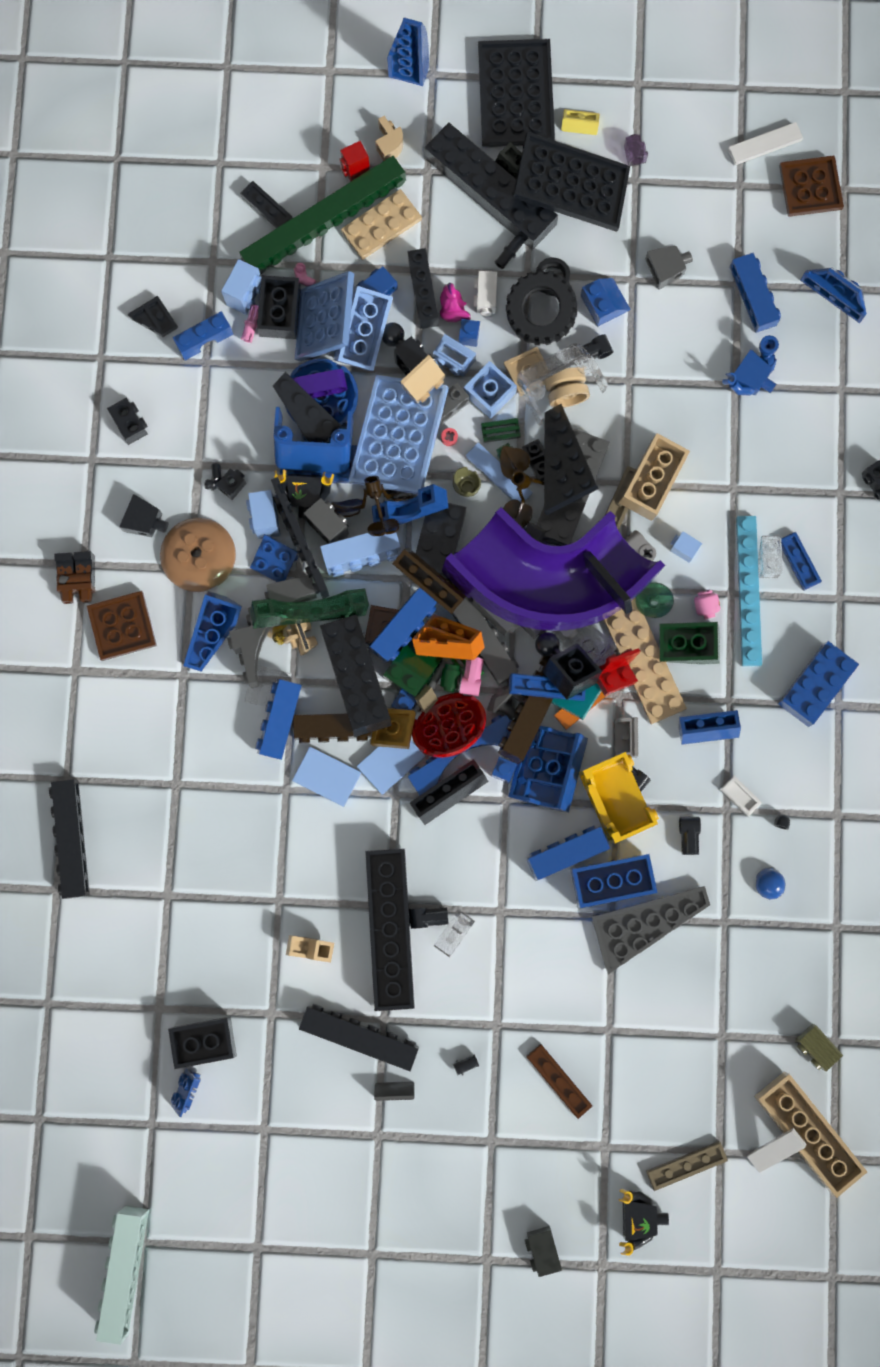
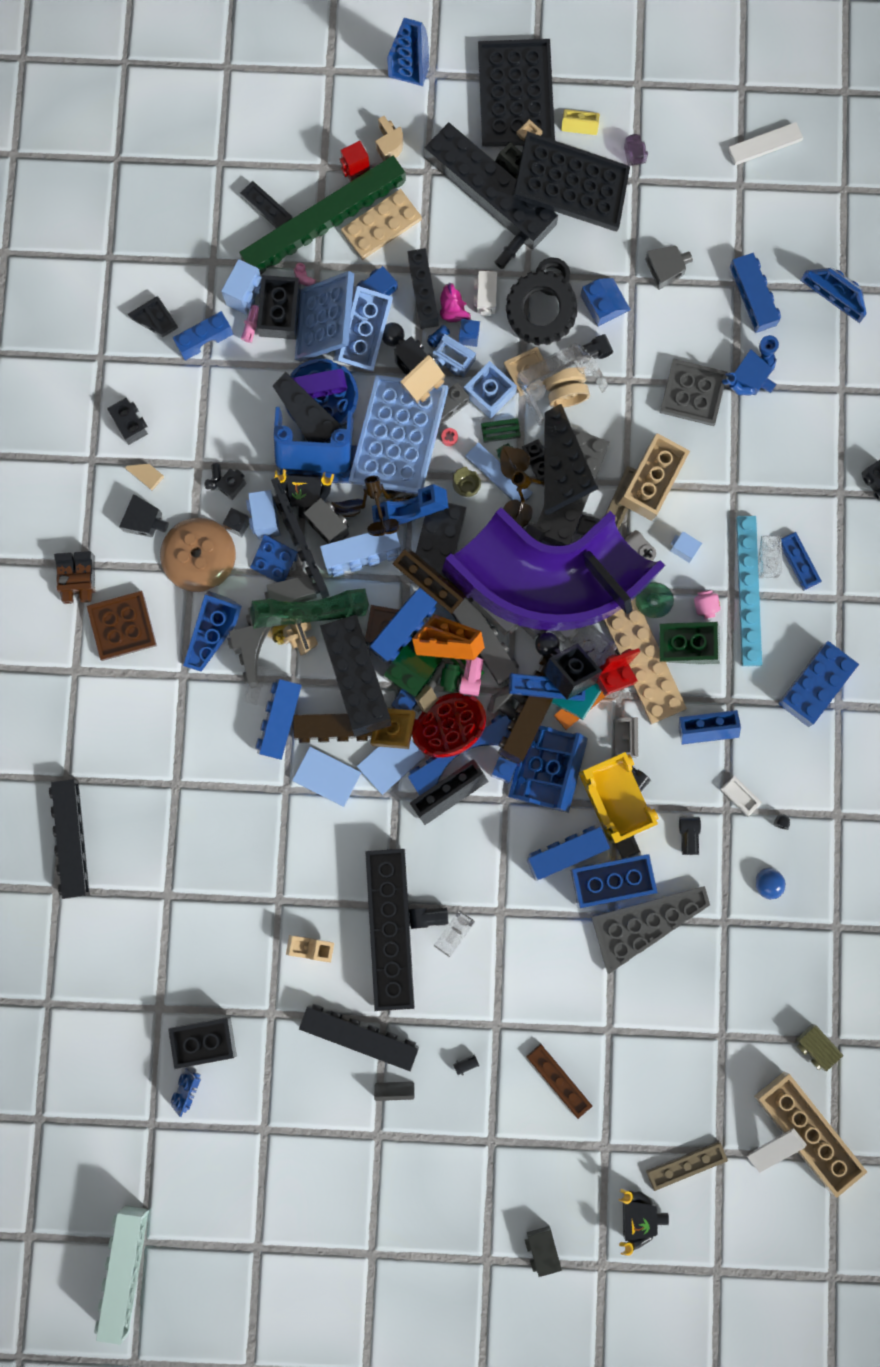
reddish brown plate [779,155,844,217] -> none
none -> tan tile [125,464,164,491]
none -> black brick [223,508,249,537]
none -> blue pin [427,325,450,348]
none -> tan tile [516,119,543,141]
none -> black tile [577,514,600,535]
none -> black tile [615,835,640,859]
none -> dark grey plate [660,358,728,426]

